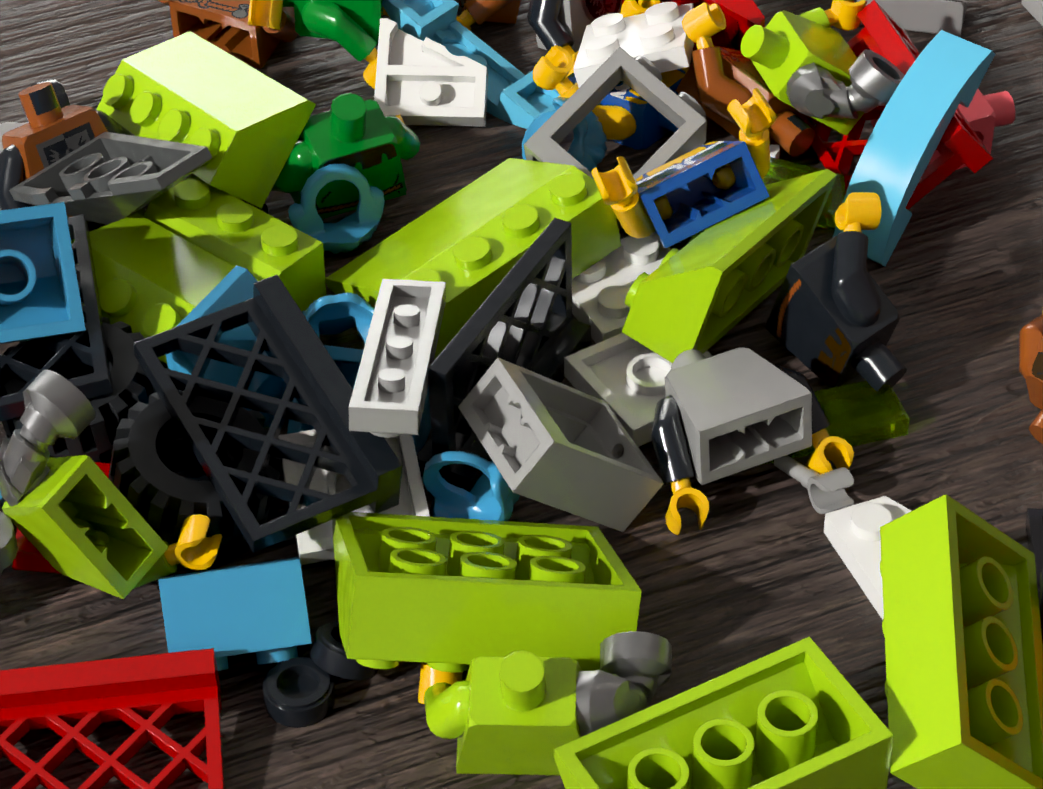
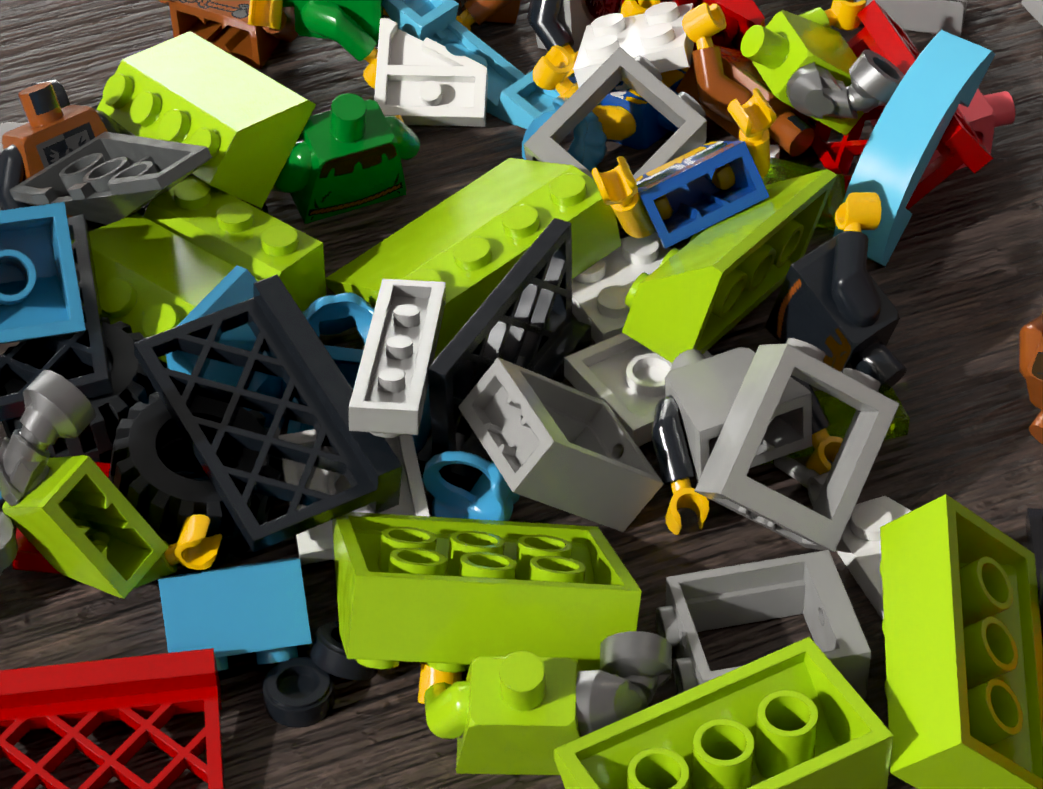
dark azure piece [288,164,385,254] -> none
none -> light grey window [656,550,871,700]
none -> light grey window [694,338,899,552]

